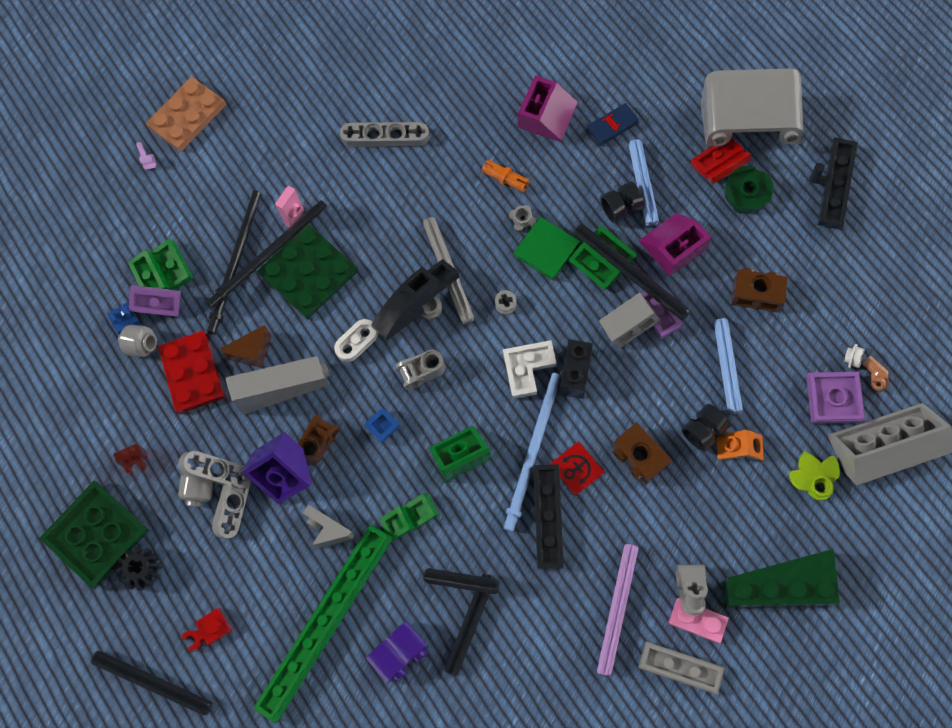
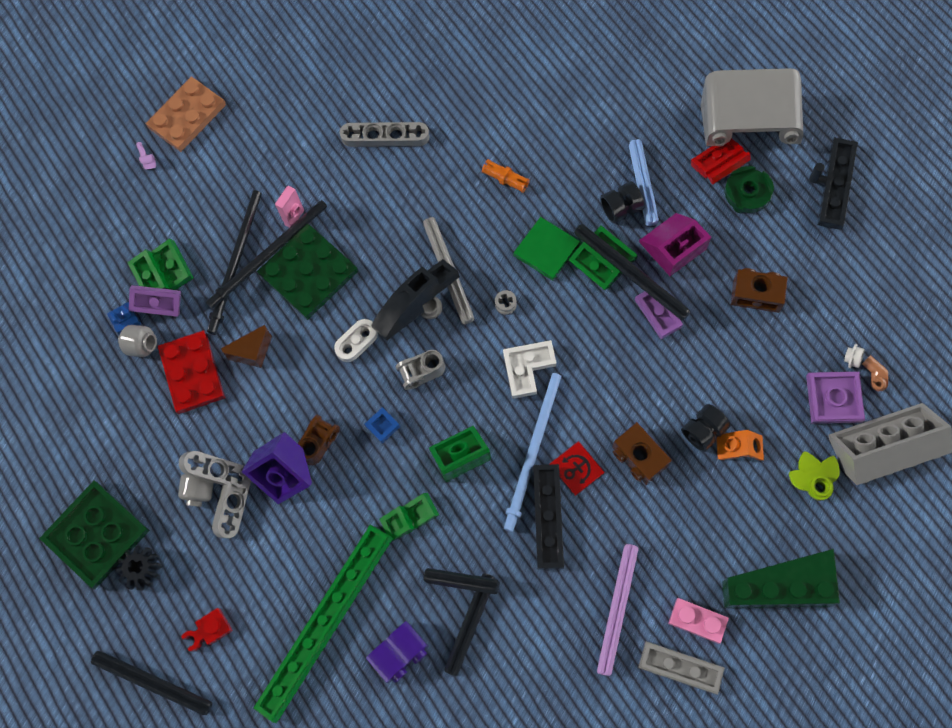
clear red tile [113,443,148,476] -> none
light grey slope [225,356,330,415] -> none
light grey slope [303,505,355,548] -> none
light grey plate [509,205,536,231] -> none
magenta slope [518,75,578,142] -> none
black brick [559,339,593,399] -> none
dark blue tile [587,103,639,146] -> none
light grey hinge [599,292,661,348] -> none
light grey piece [676,565,708,616] -> none
light blue axle [714,318,742,414] -> none

